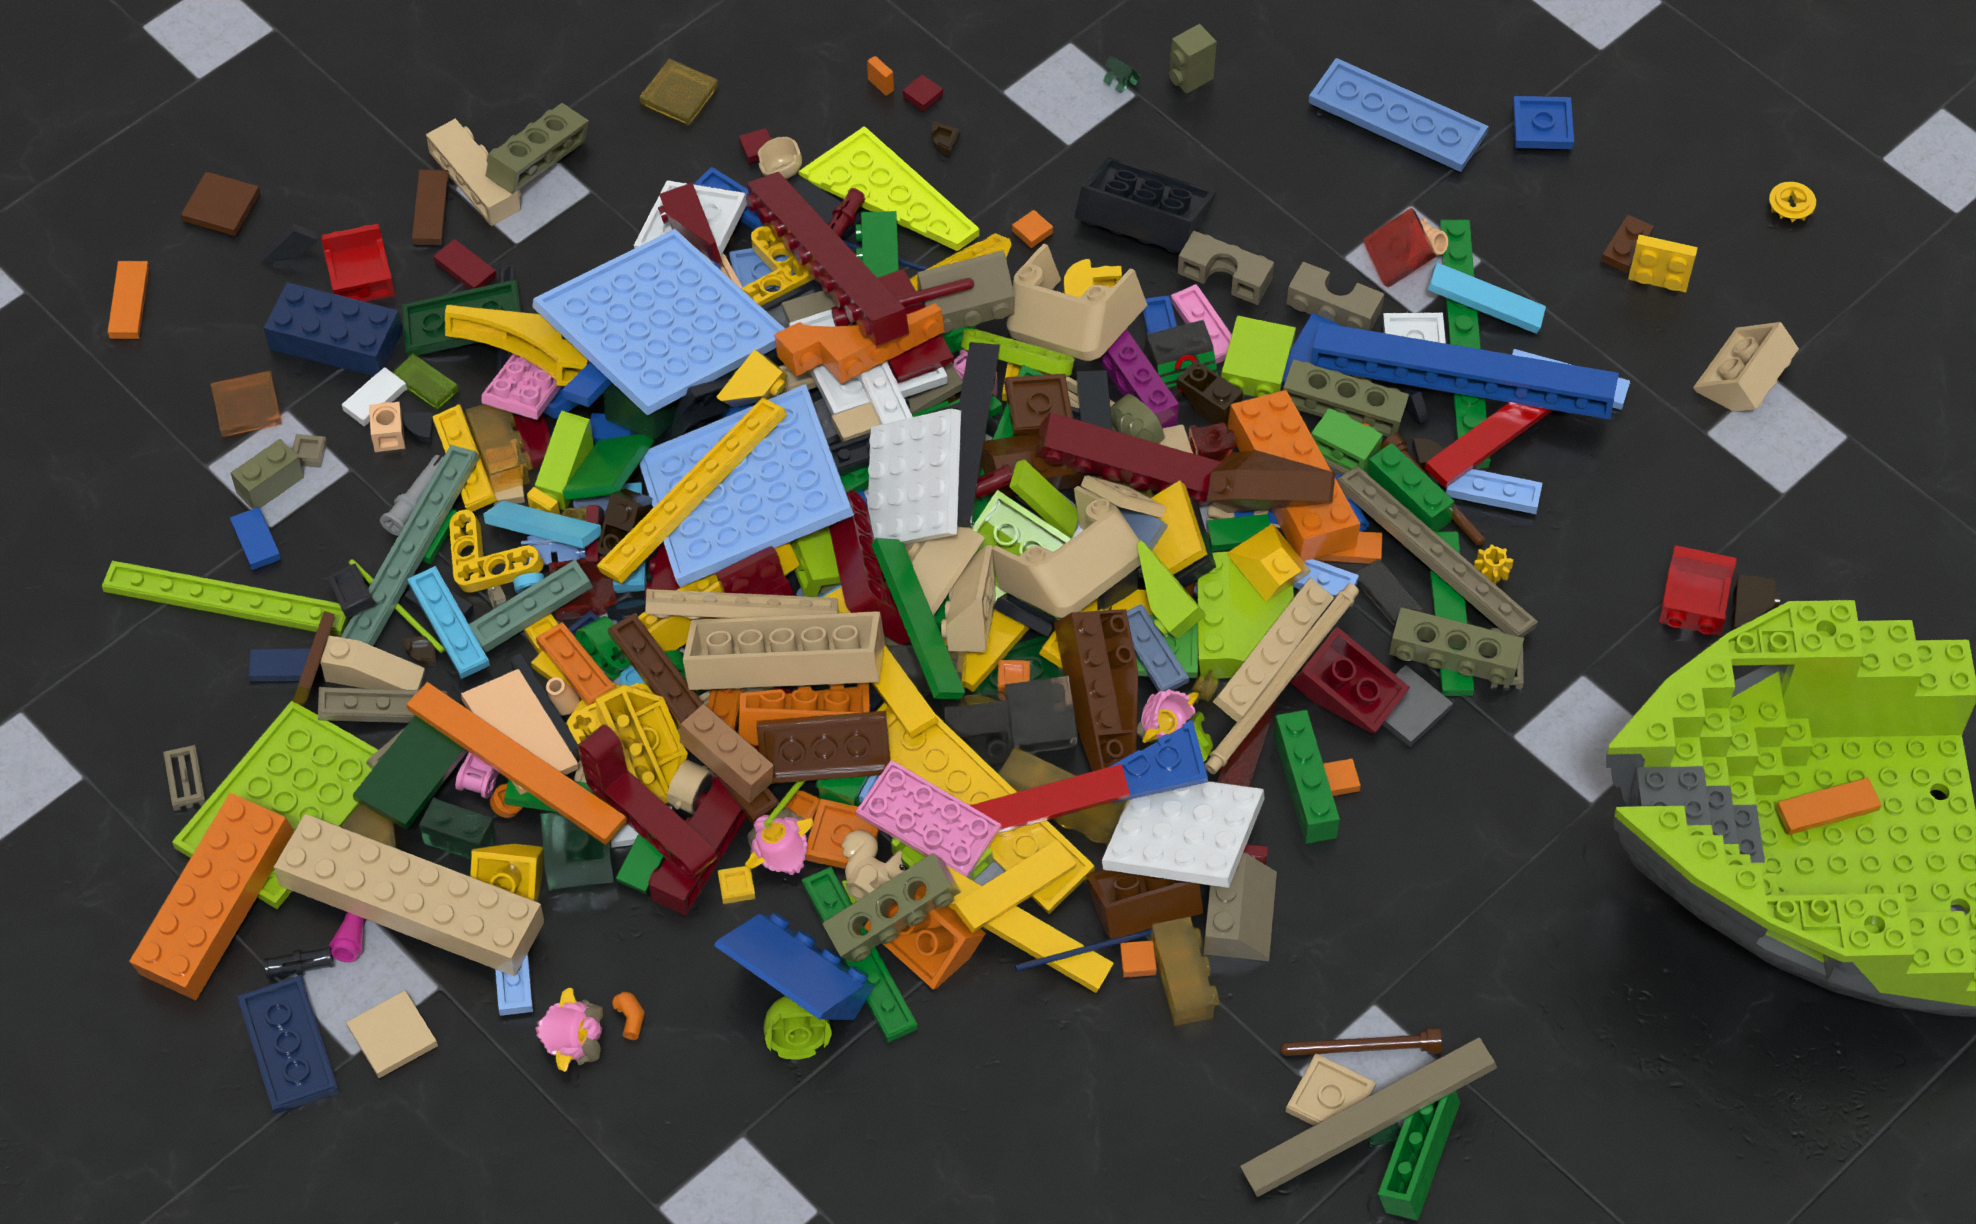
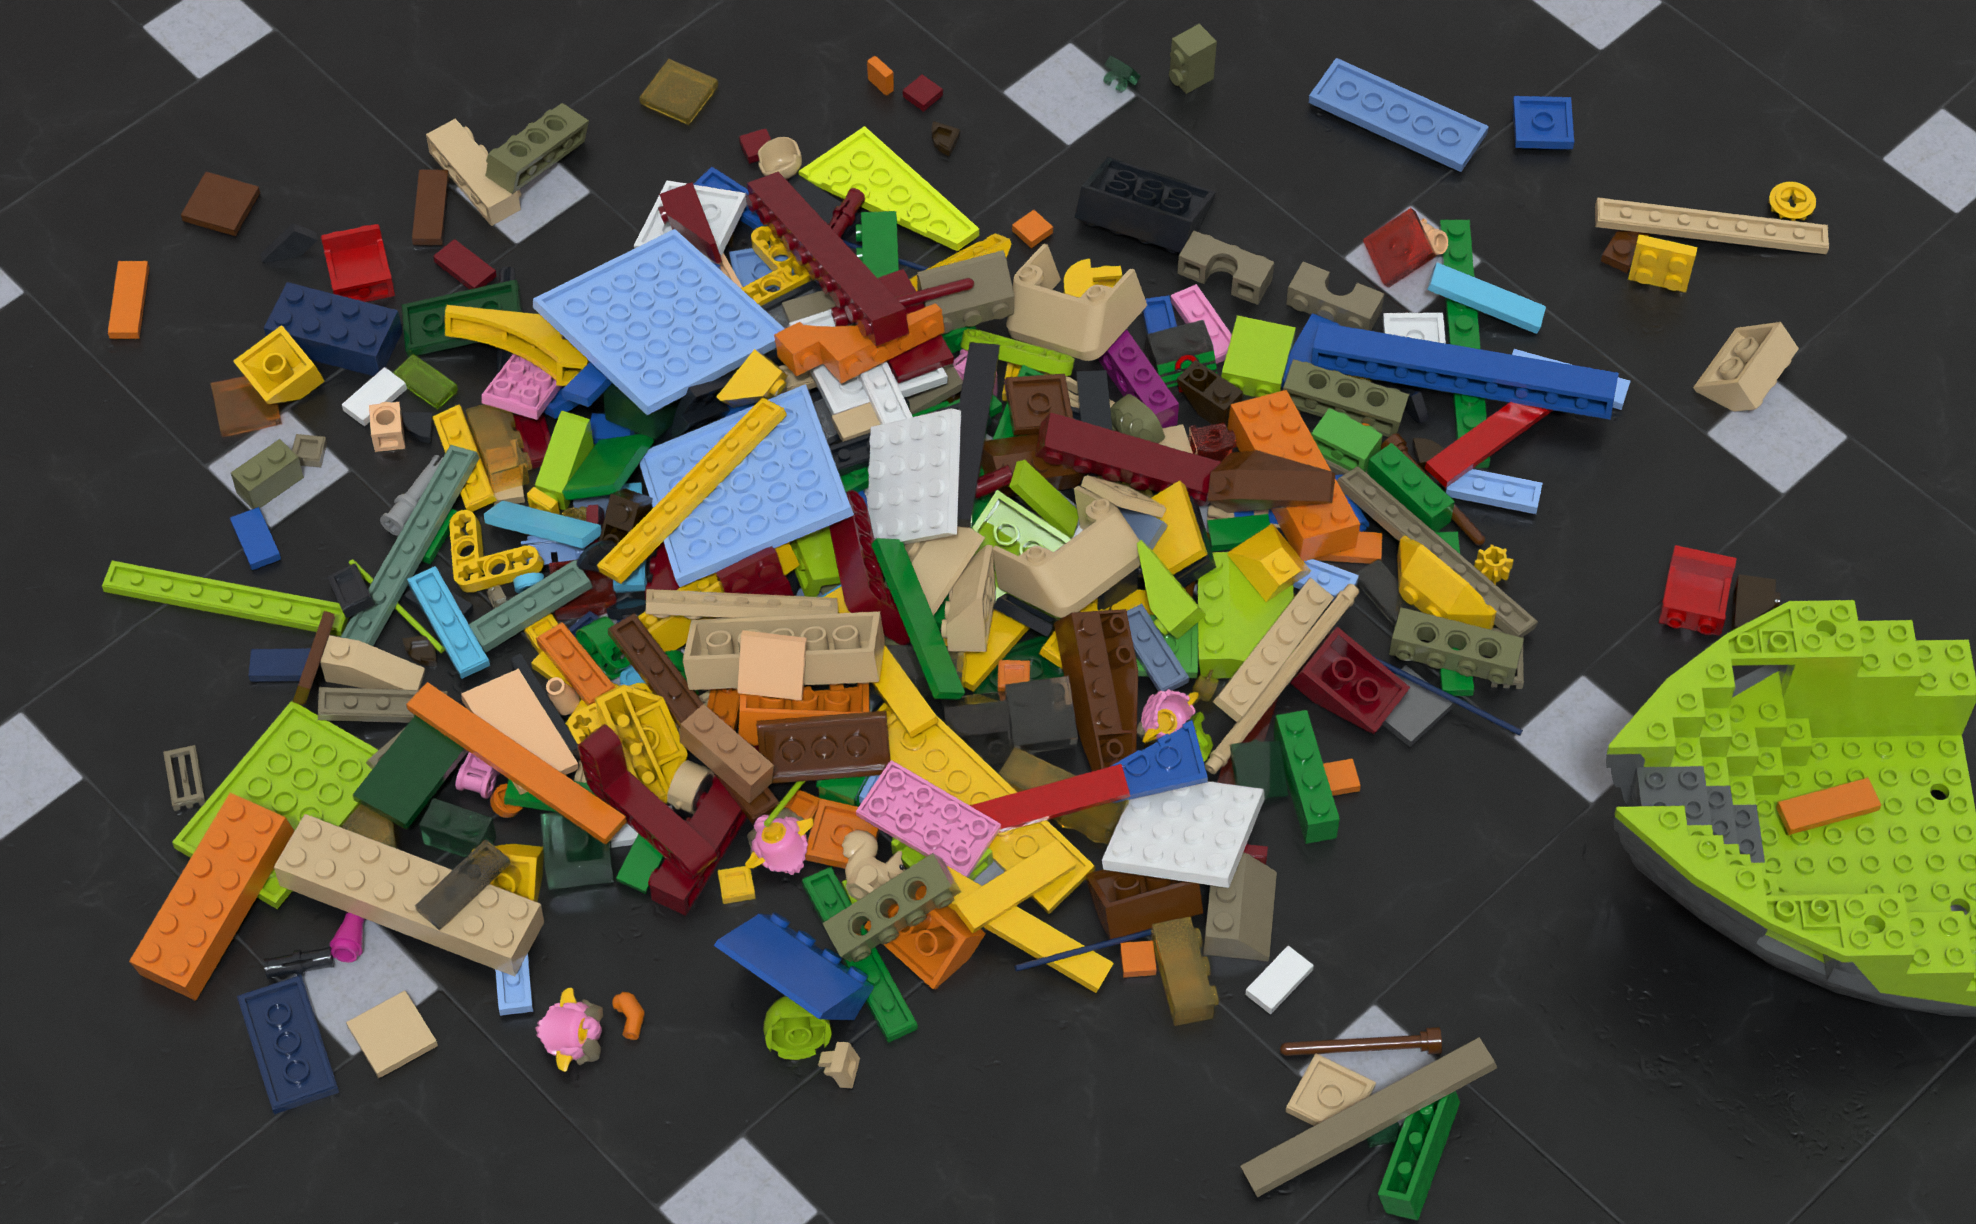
none -> yellow slope [233,325,325,404]
none -> clear smoke tile [415,840,510,930]
none -> black tile [576,540,616,572]
none -> light nougat tile [737,630,807,700]
none -> tan tile [818,1042,860,1088]
none -> clear green piece [1230,739,1288,801]
none -> white tile [1245,946,1314,1014]
none -> dark blue axle [1372,655,1523,736]
none -> yellow wedge [1397,535,1496,630]
none -> tan tile [1595,198,1829,254]

